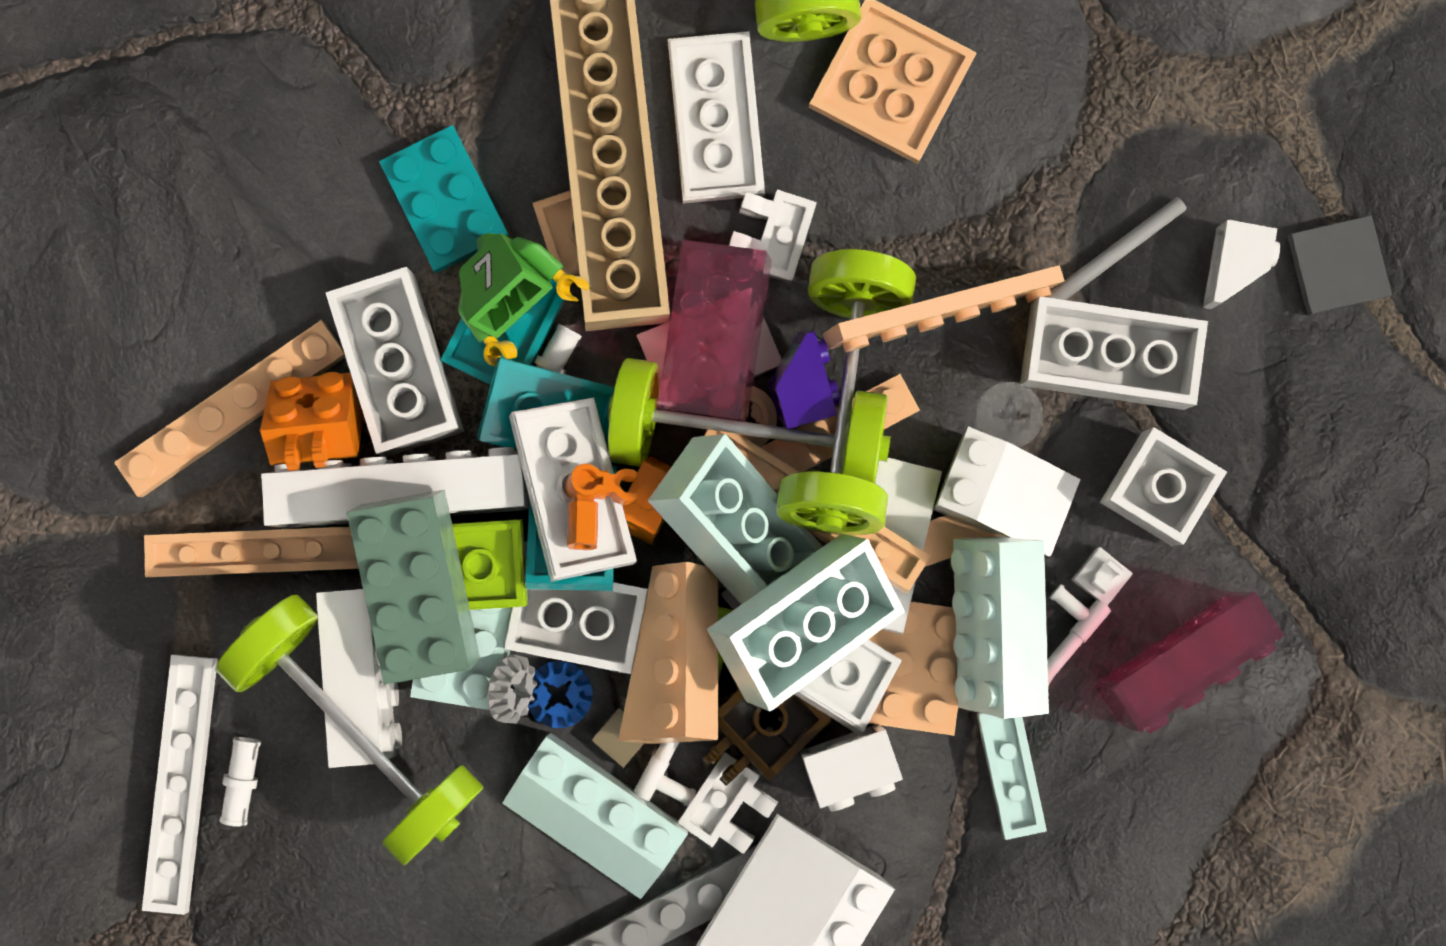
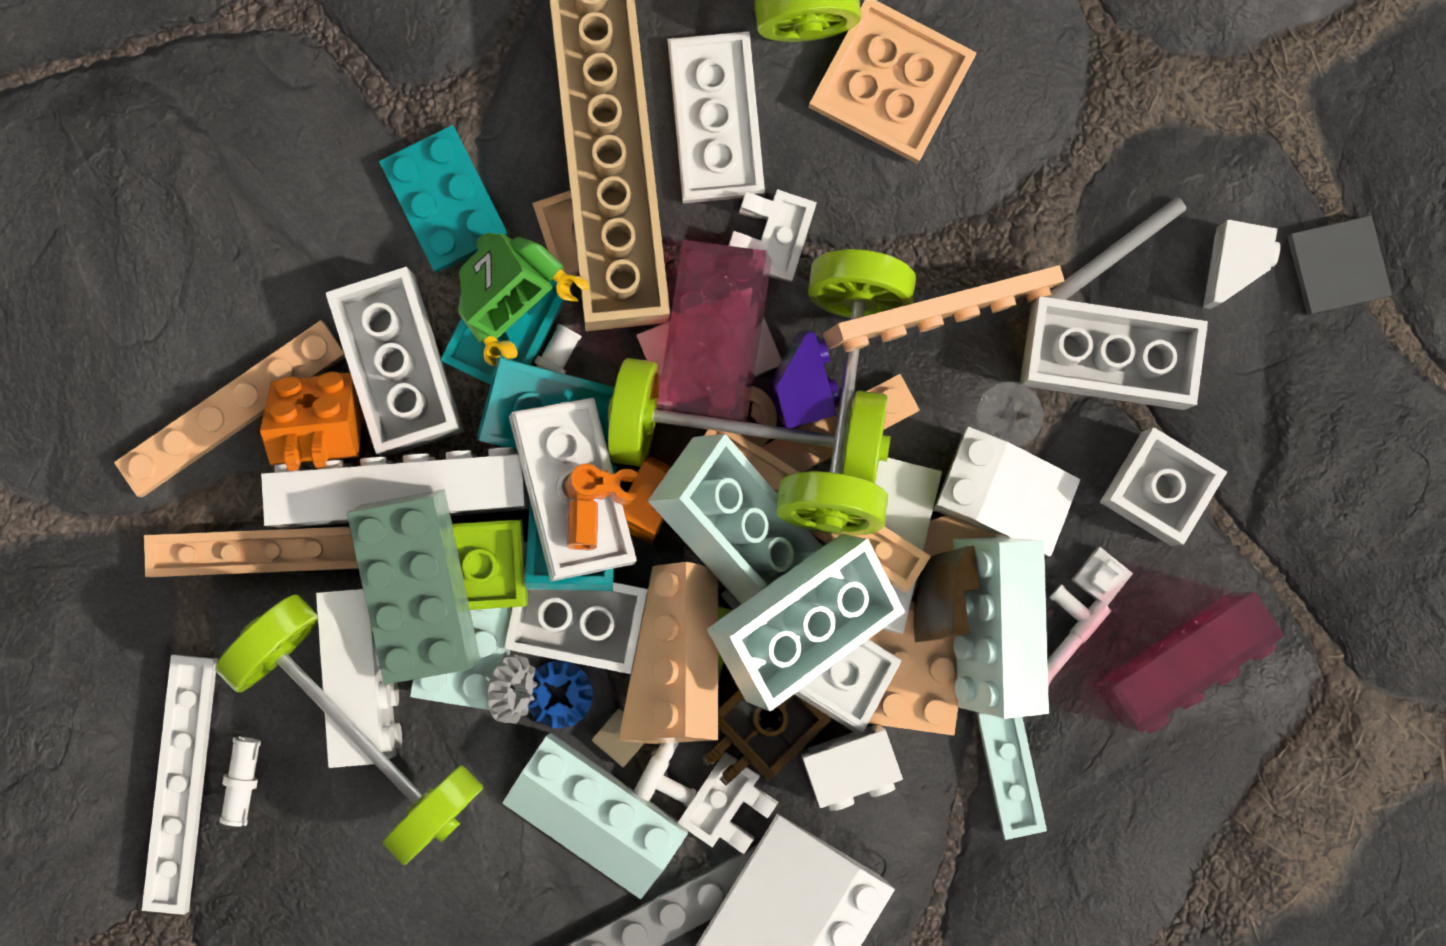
none -> dark brown slope [914,546,980,643]

